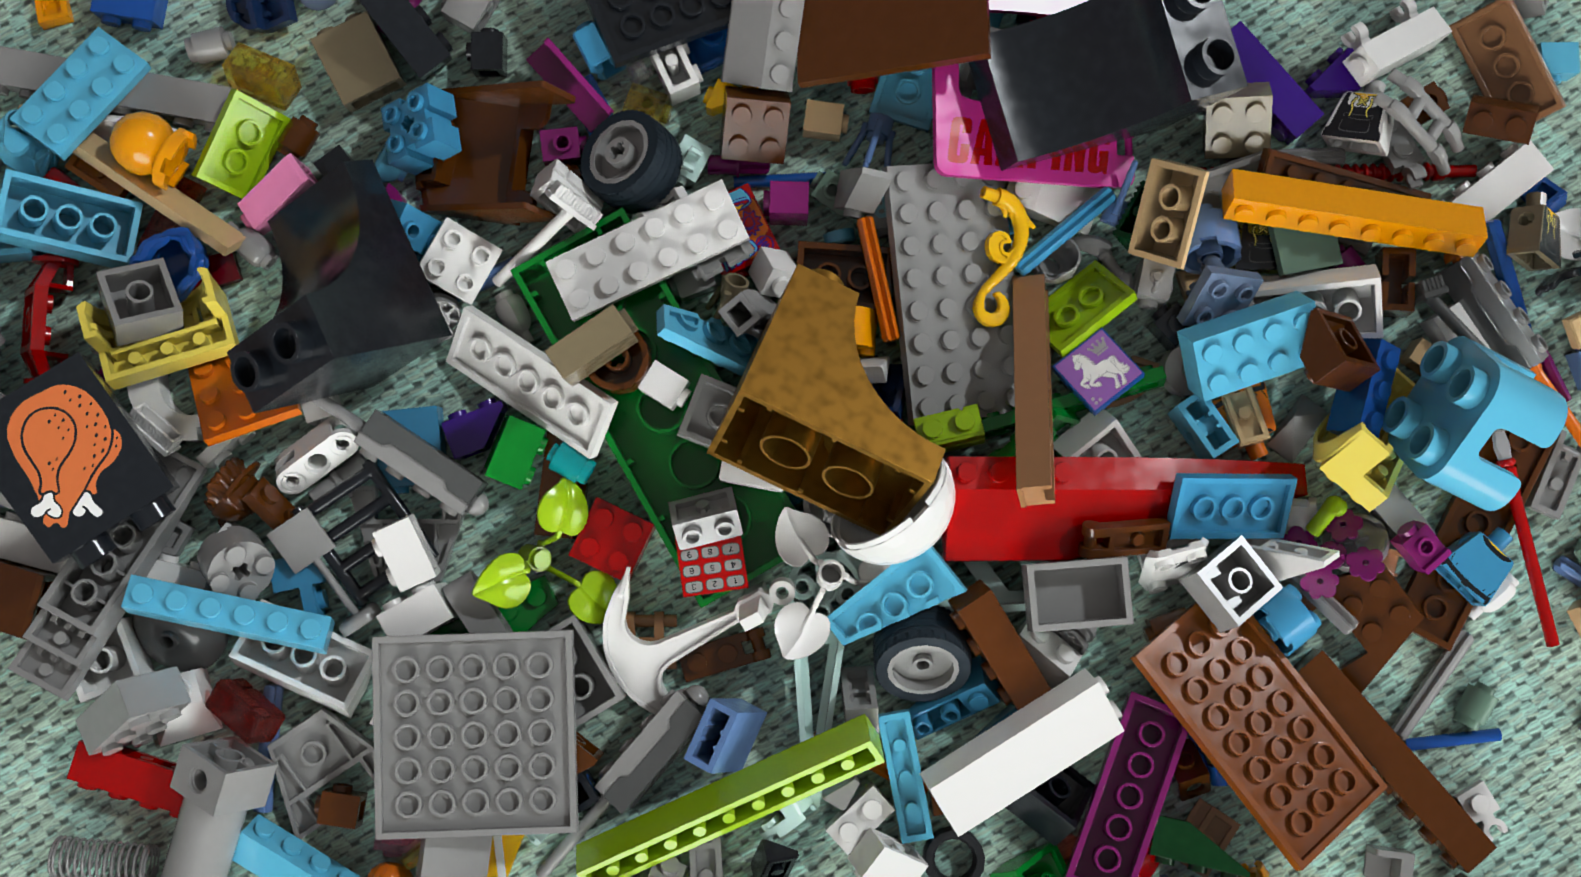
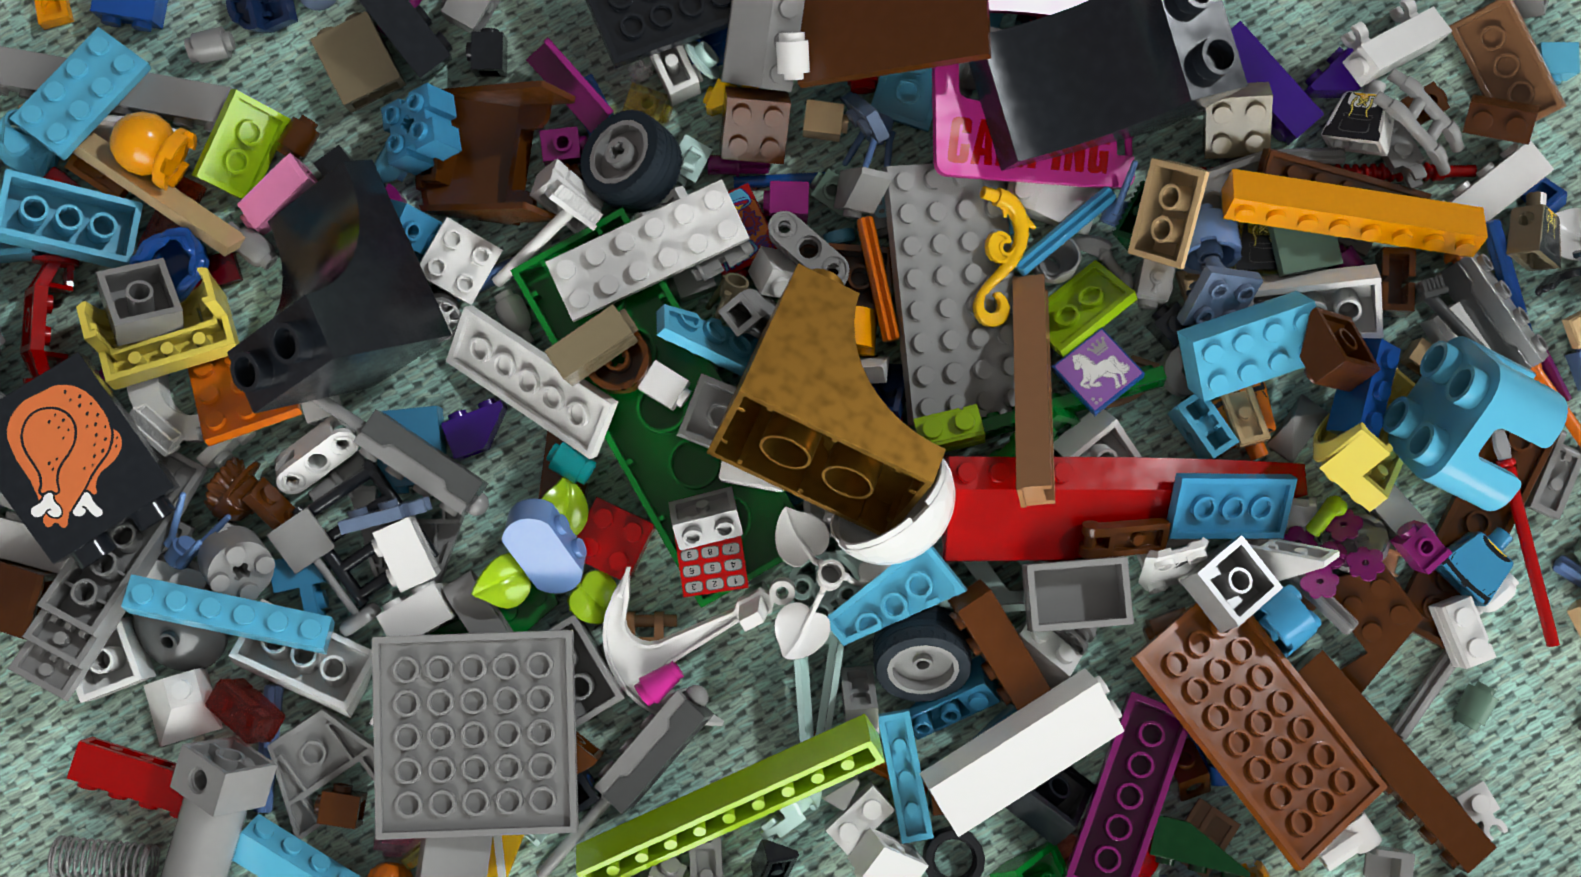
light grey brick [75,666,191,756] -> none
clear yellow brick [222,42,302,111] -> none
green slope [481,415,548,490] -> none
dark azure brick [572,21,627,80] -> none
reddish brown plate [679,626,772,682] -> none
medium blue brick [684,698,767,774] -> none
blue bar [1403,728,1502,751] -> none
none -> medium blue plant [163,492,231,570]
none -> sand blue plate [337,496,433,535]
none -> brick [502,498,587,594]
none -> dark pink cone [634,661,684,707]
none -> light aqua piece [684,40,720,79]
none -> light grey piece [768,211,850,285]
none -> white brick [776,32,810,80]
none -> sand blue plate [840,91,890,143]
none -> white piece [1317,811,1382,871]
none -> white brick [1428,595,1496,669]

